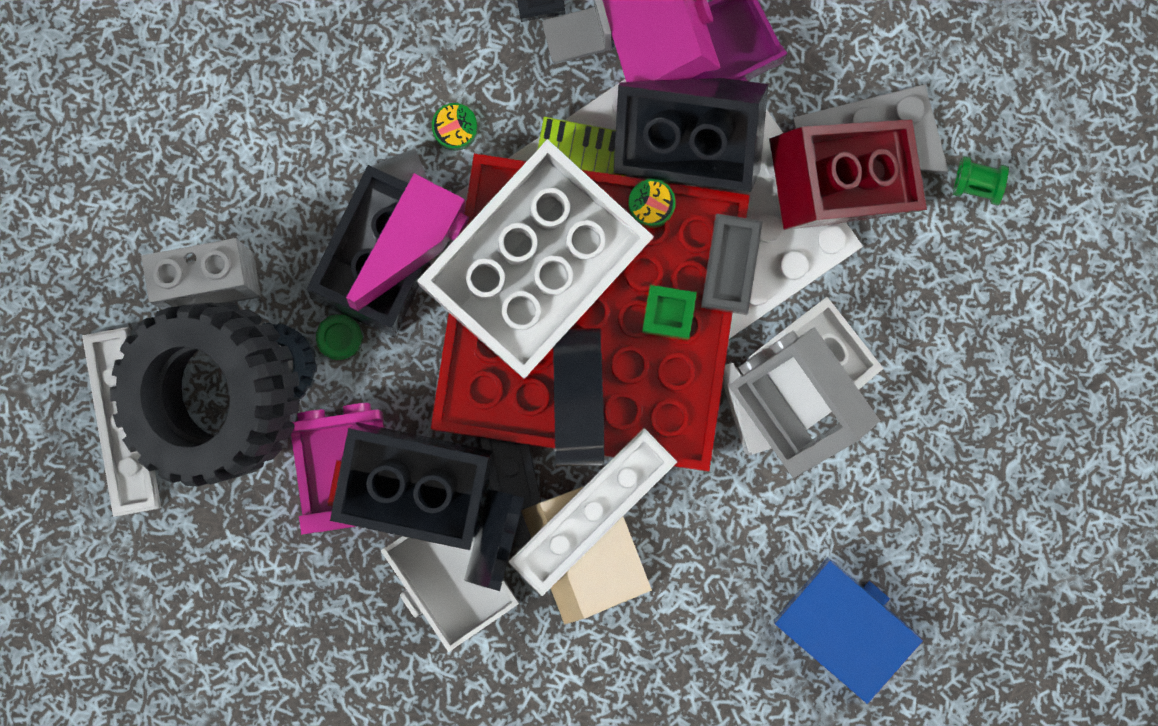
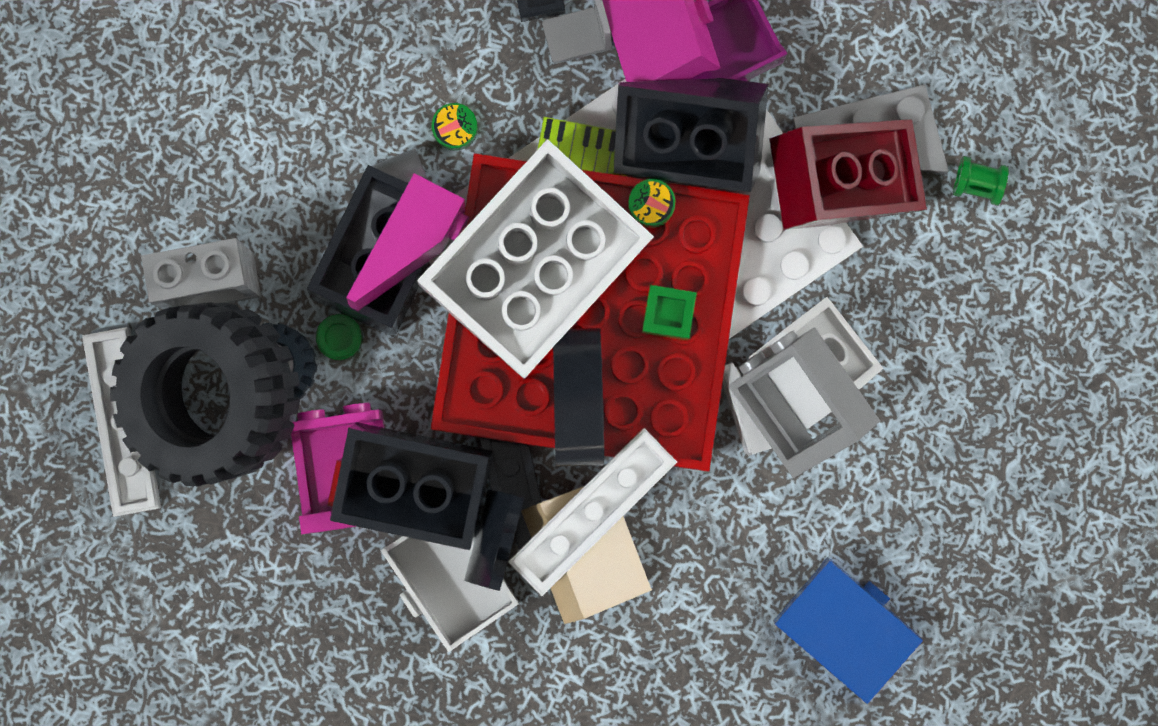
dark grey tile [701,214,763,315] -> none

